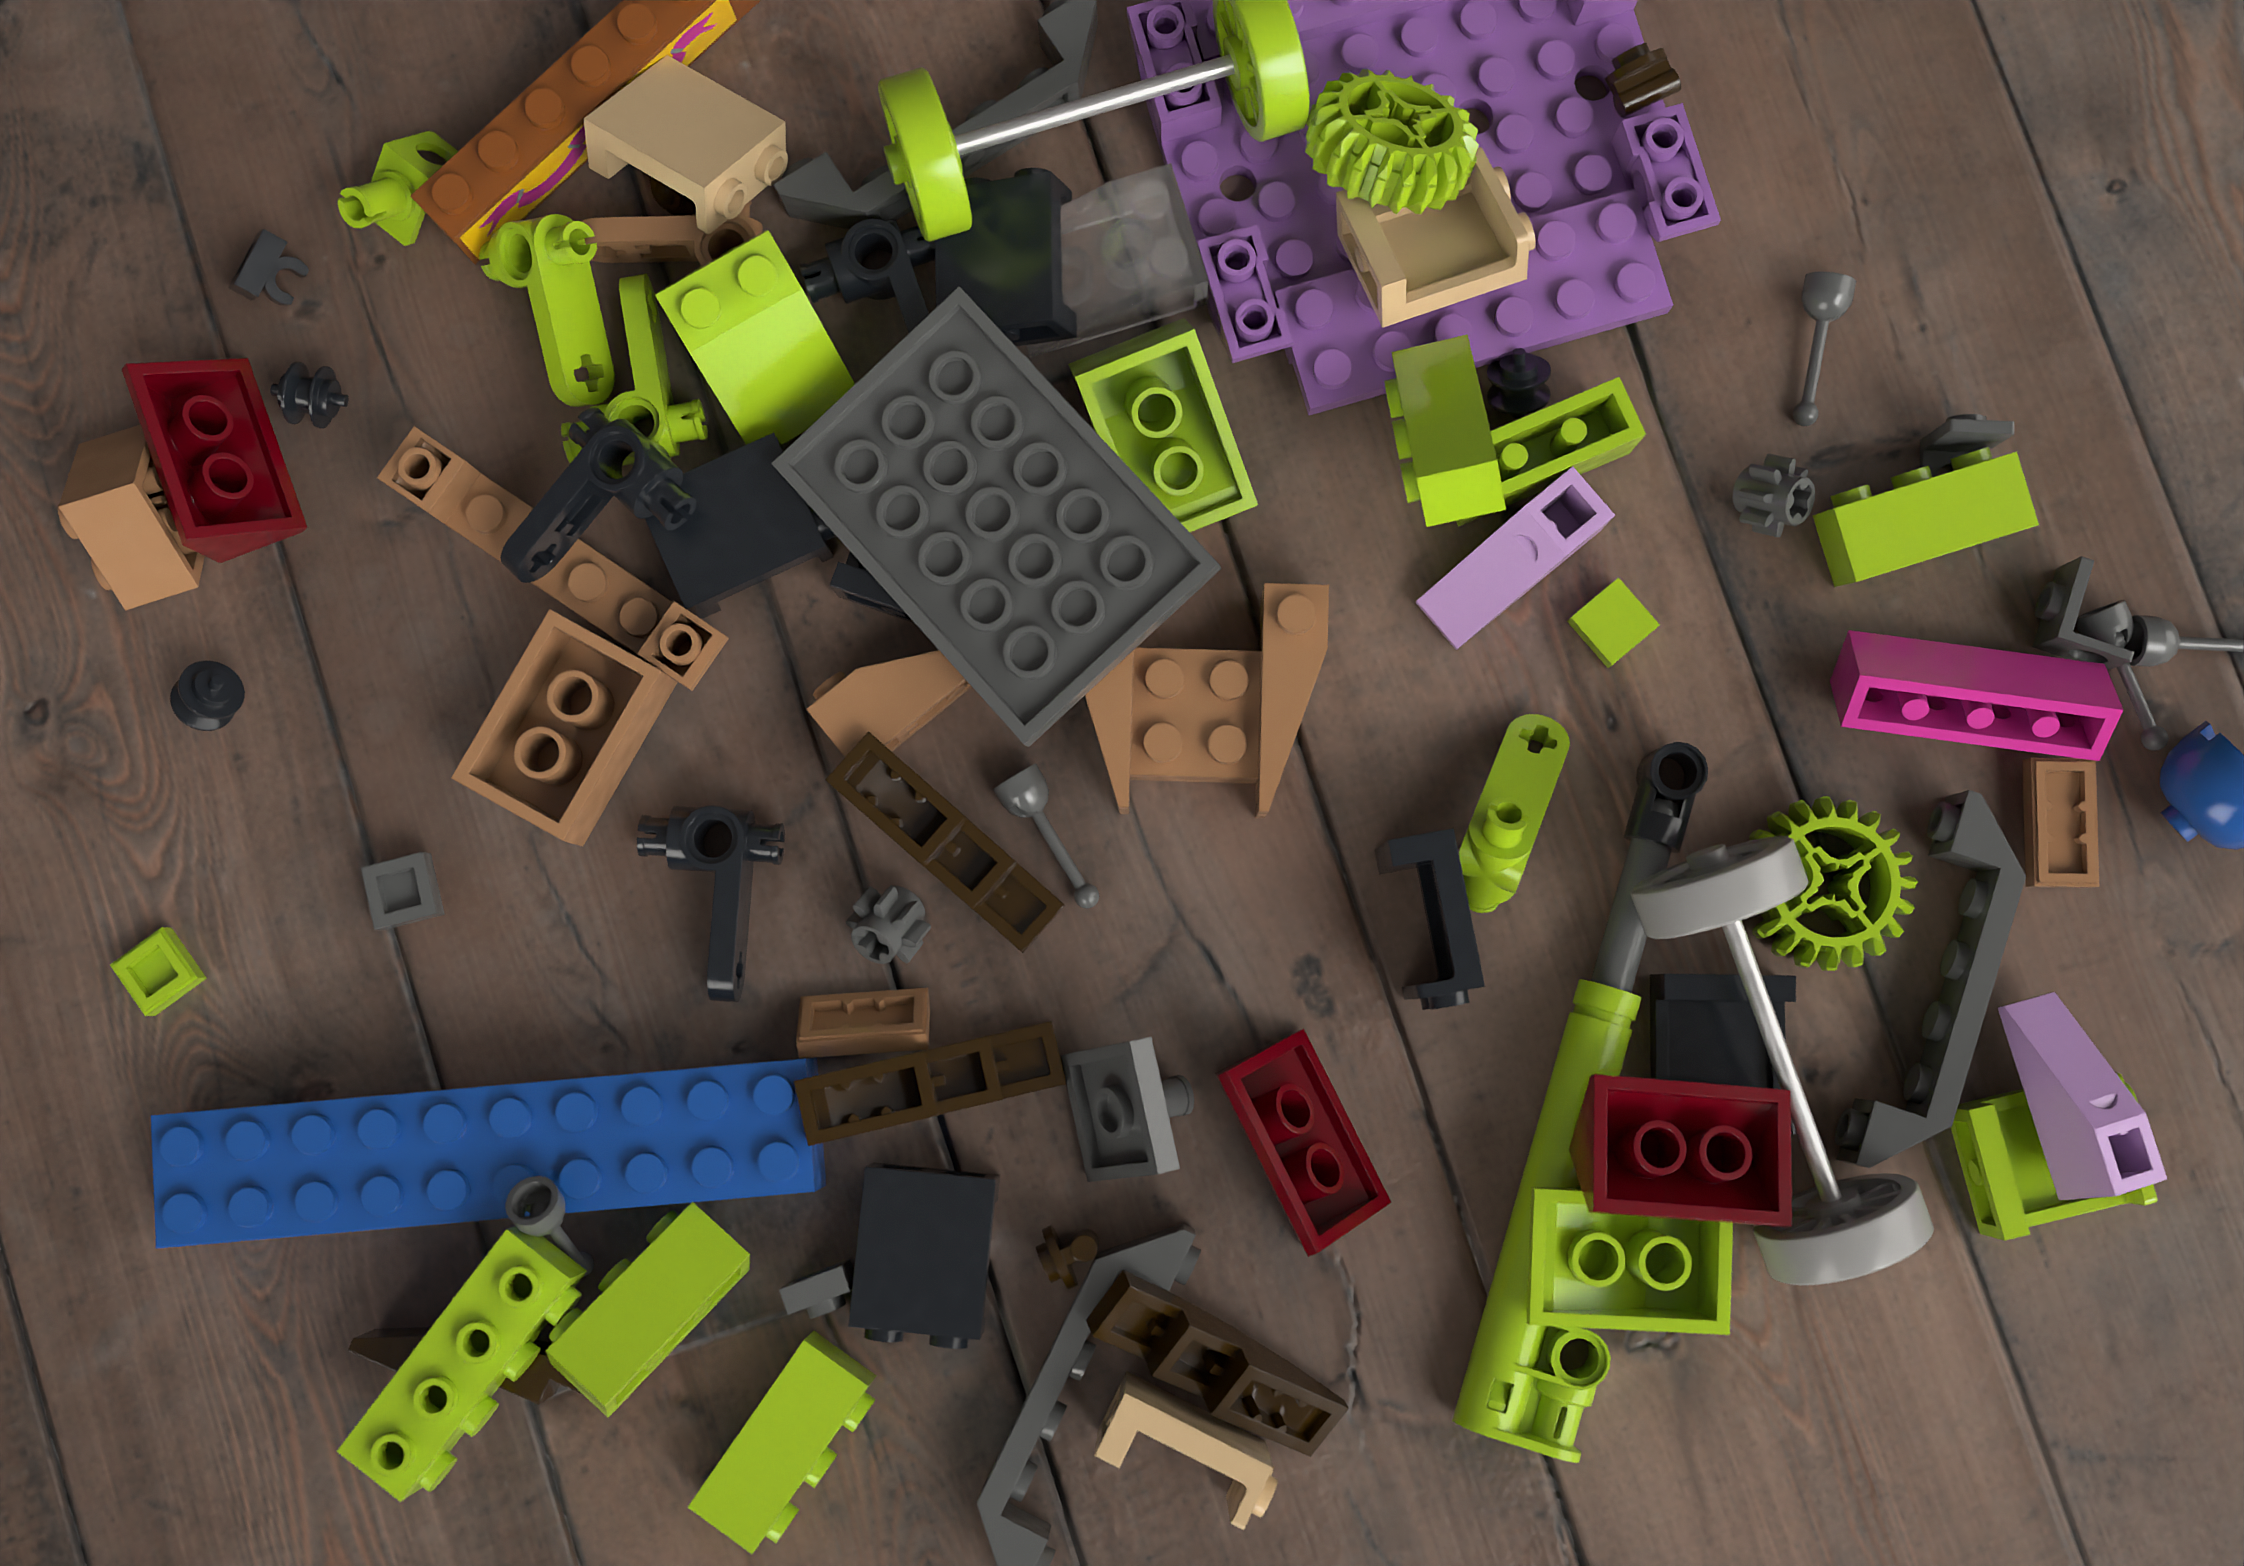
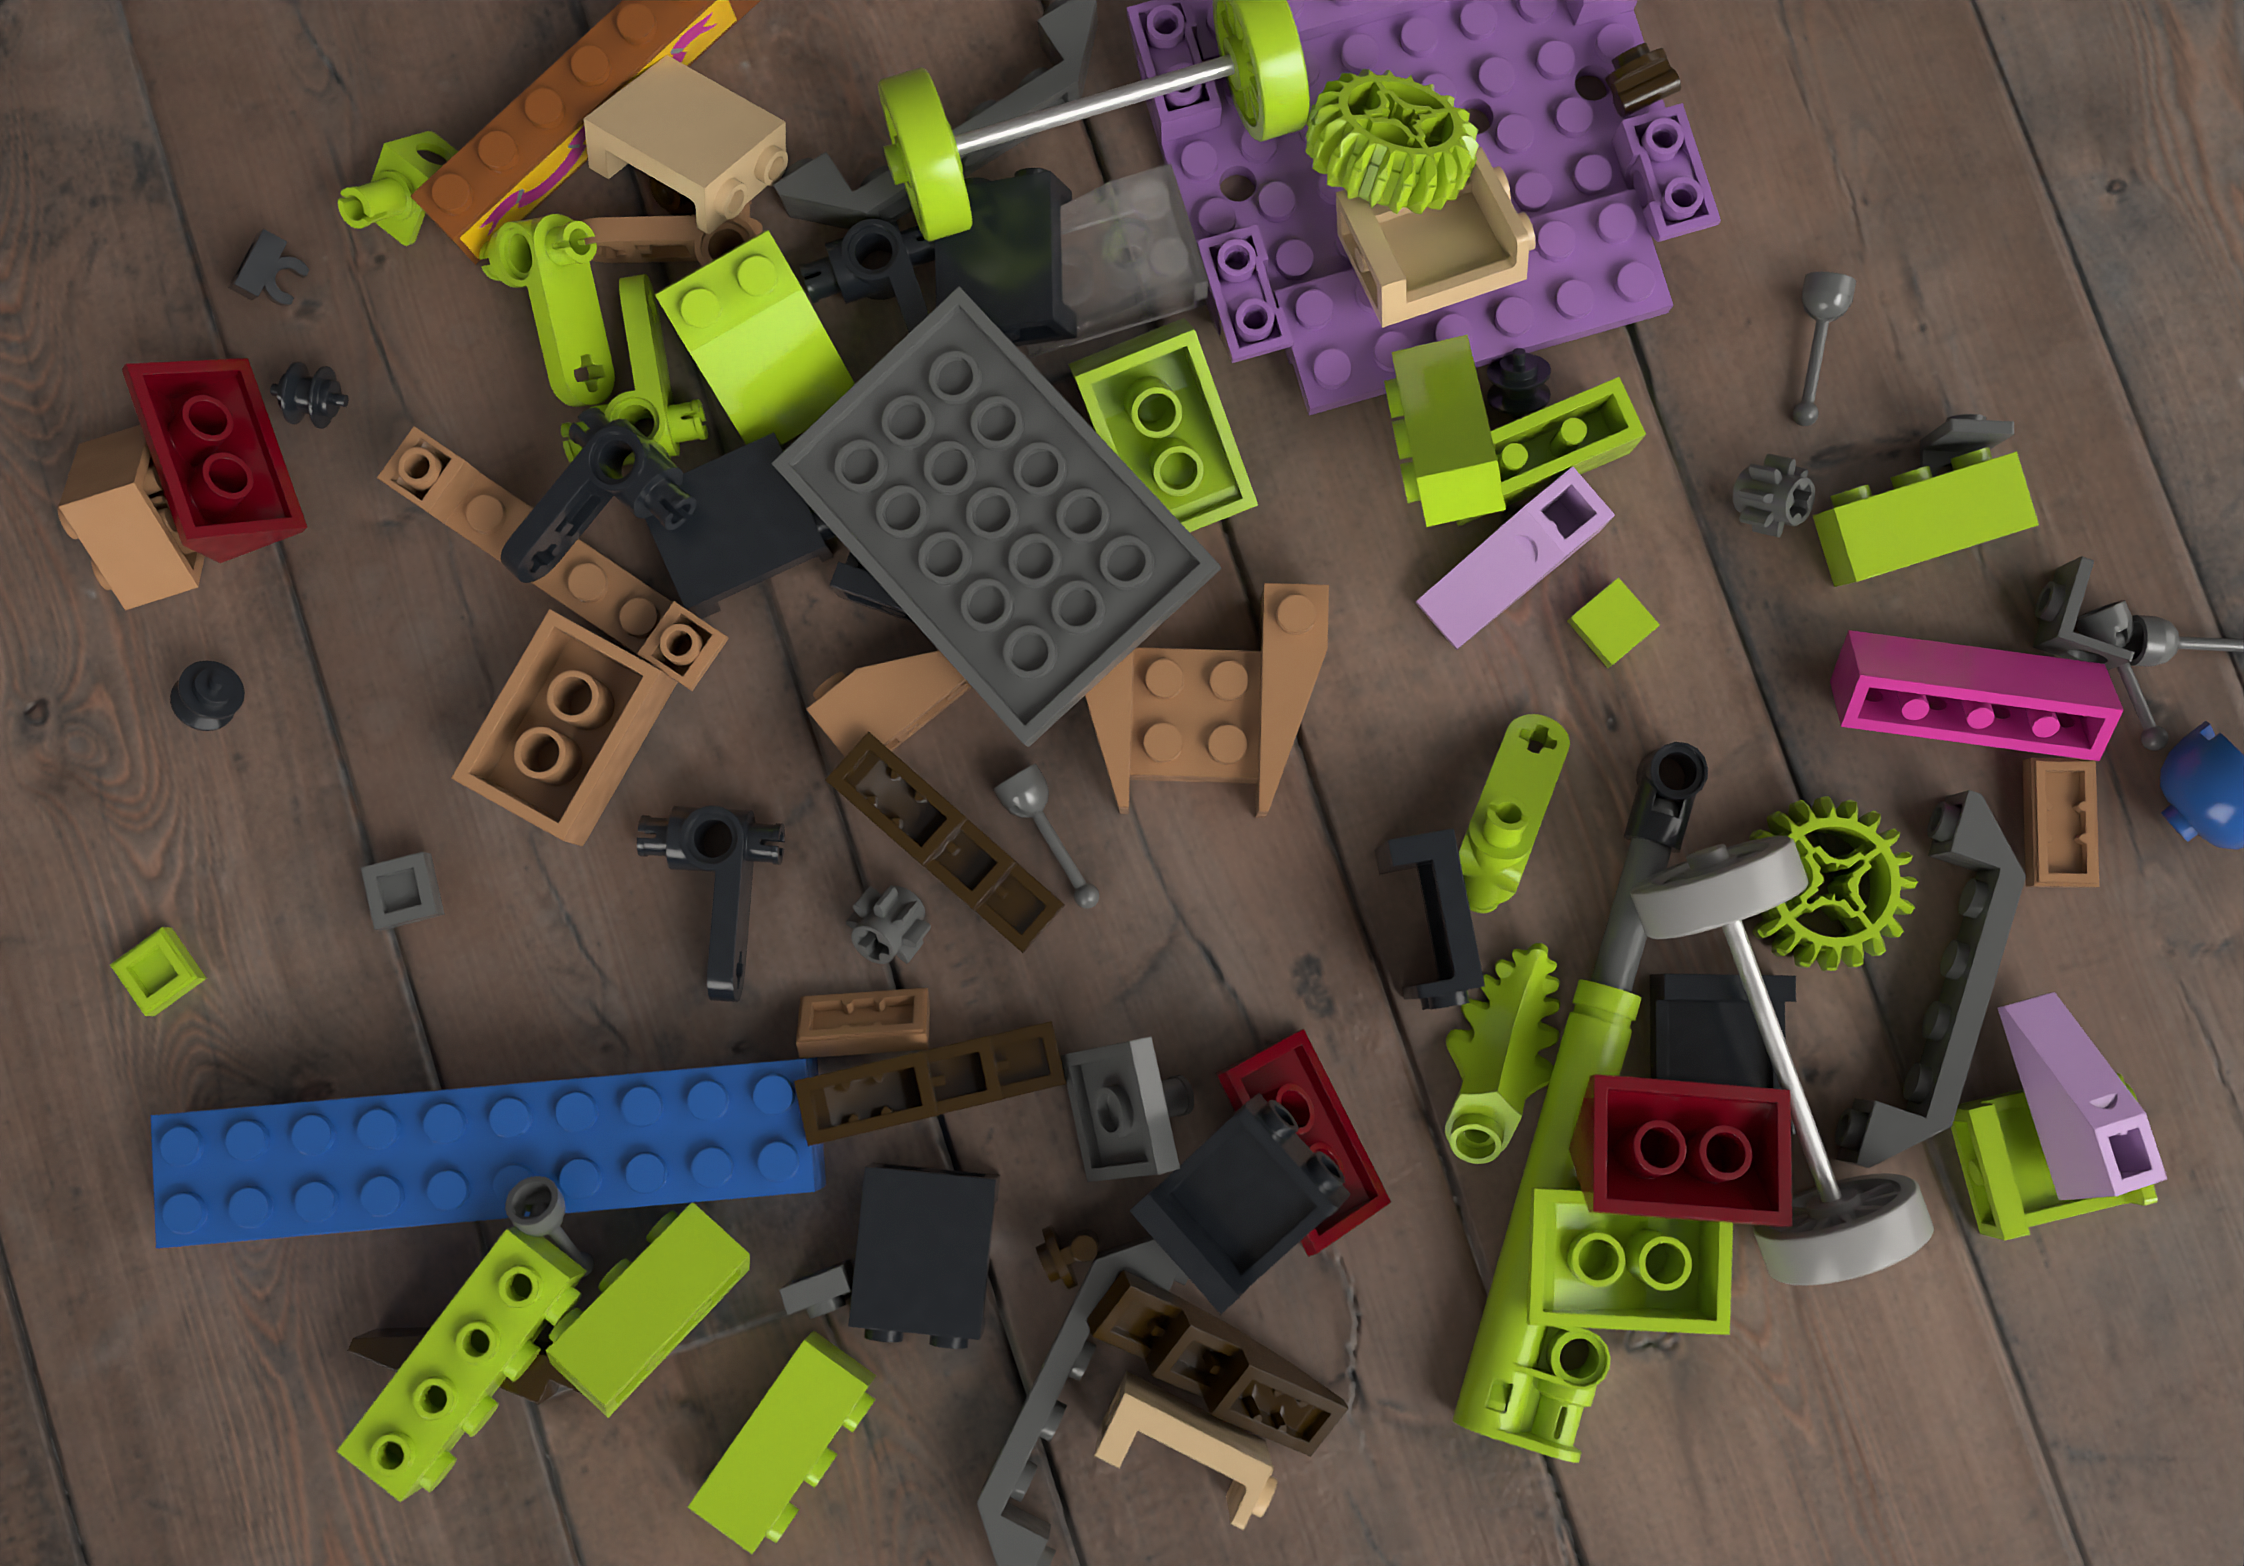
none -> black panel [1130,1093,1351,1315]
none -> lime plant [1445,943,1561,1164]

